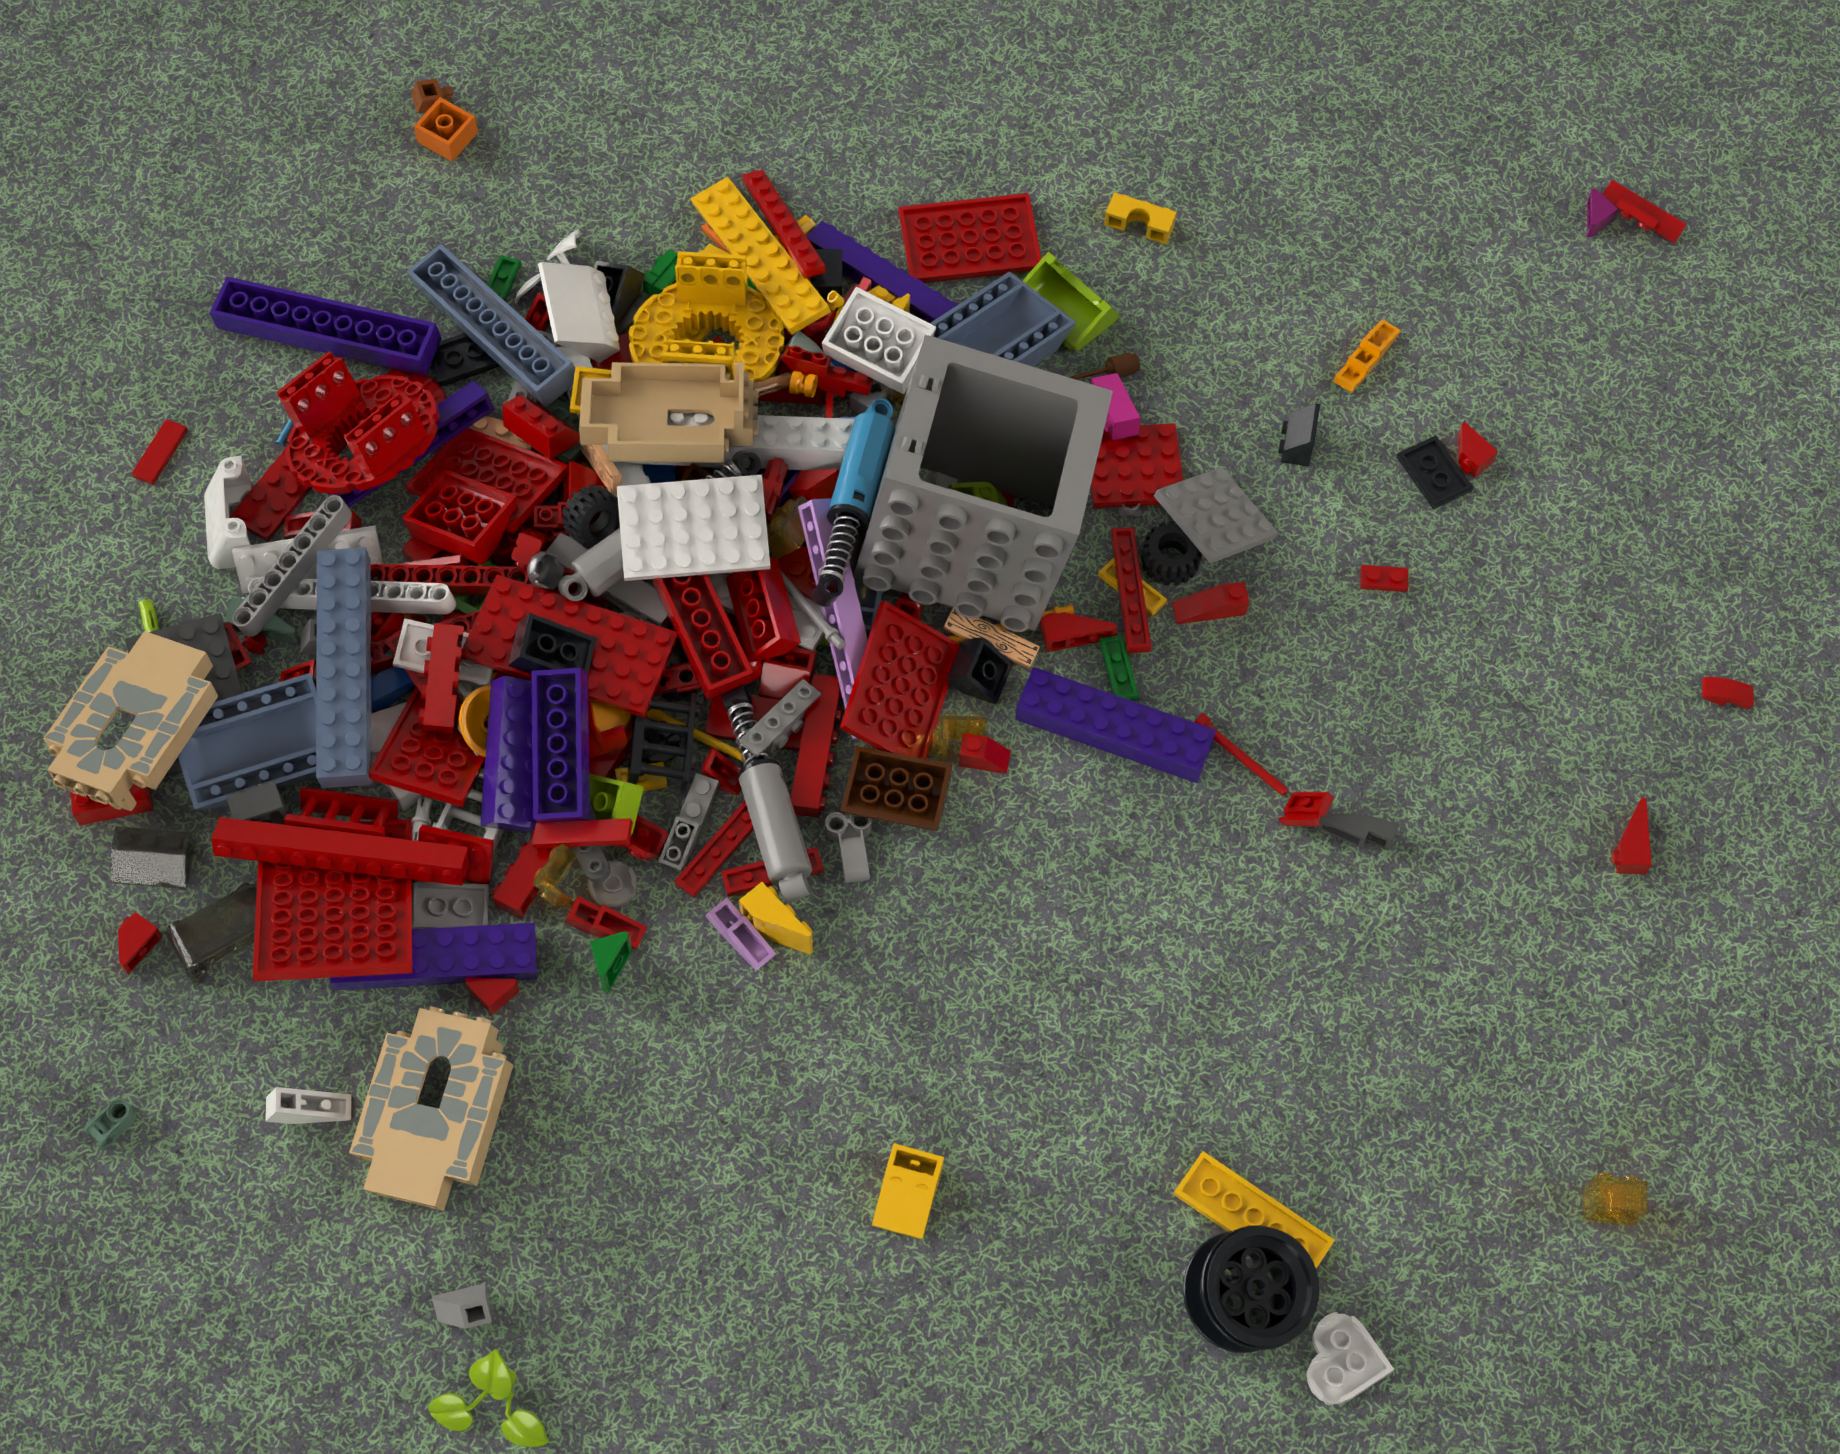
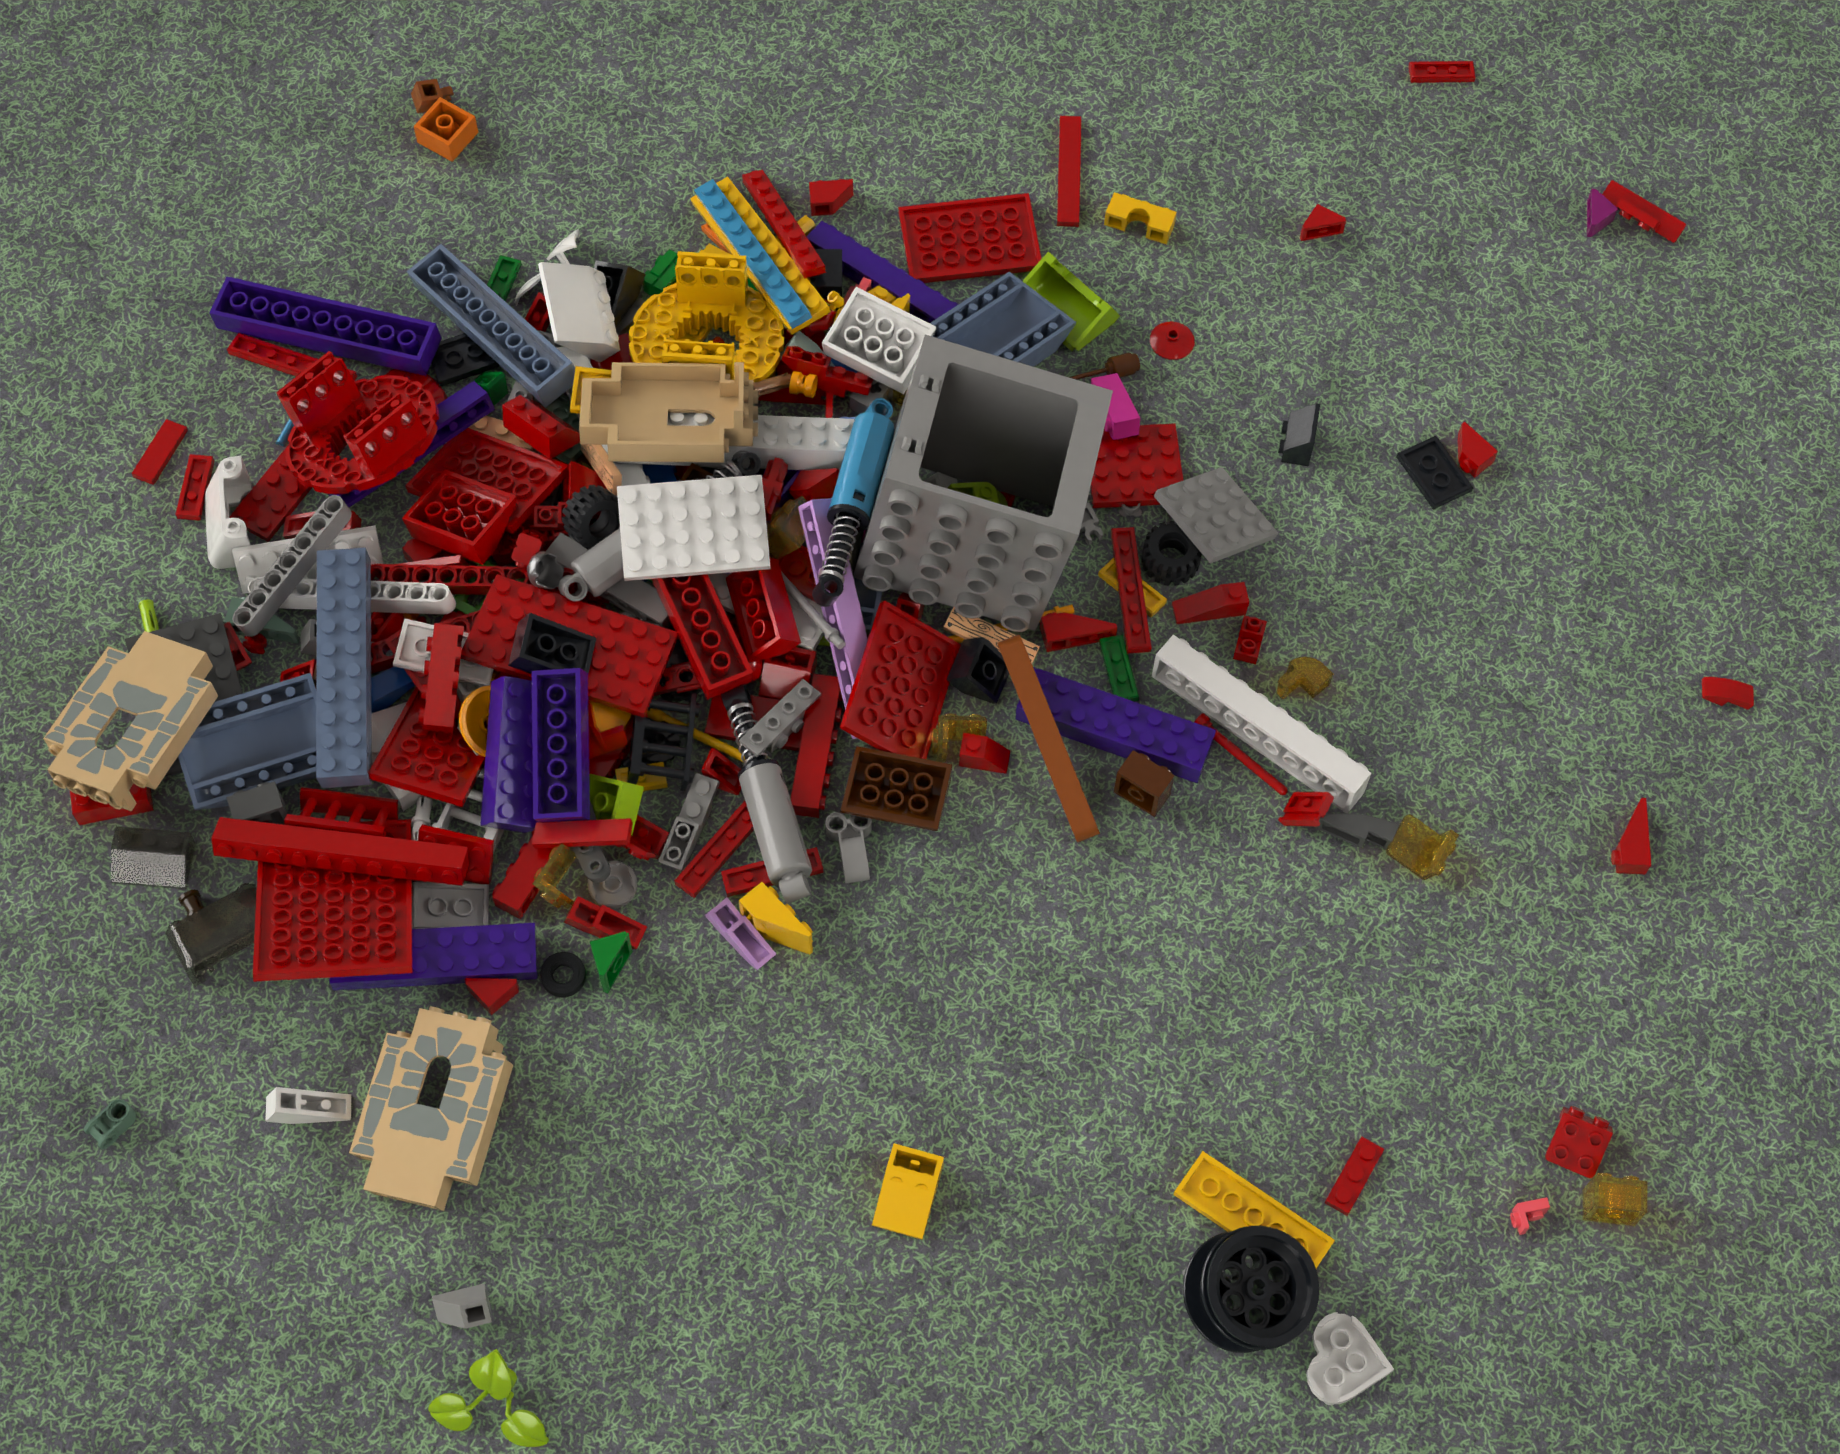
red slope [118,912,163,975] -> none
light orange slope [1333,319,1401,393] -> none
red plate [1360,565,1408,592] -> none
none -> red plate [175,454,215,521]
none -> dark brown bush [178,889,209,923]
none -> red tile [227,333,357,381]
none -> green slope [473,372,508,406]
none -> black tyre [540,952,586,997]
none -> dark azure plate [694,179,812,329]
none -> red slope [809,179,853,216]
none -> dark orange beam [997,634,1100,843]
none -> red tile [1057,116,1081,227]
none -> light grey plate [1080,502,1103,545]
none -> reddish brown brick [1114,750,1175,817]
none -> red dish [1150,321,1195,360]
none -> white brick [1152,635,1371,813]
none -> red slope [1233,615,1267,665]
none -> clear yellow brick [1276,657,1333,699]
none -> red slope [1300,204,1346,241]
none -> red plate [1325,1136,1384,1216]
none -> clear yellow bracket [1386,814,1459,880]
none -> red tile [1409,61,1476,83]
none -> coral bracket [1510,1197,1550,1235]
none -> red bracket [1545,1106,1613,1178]

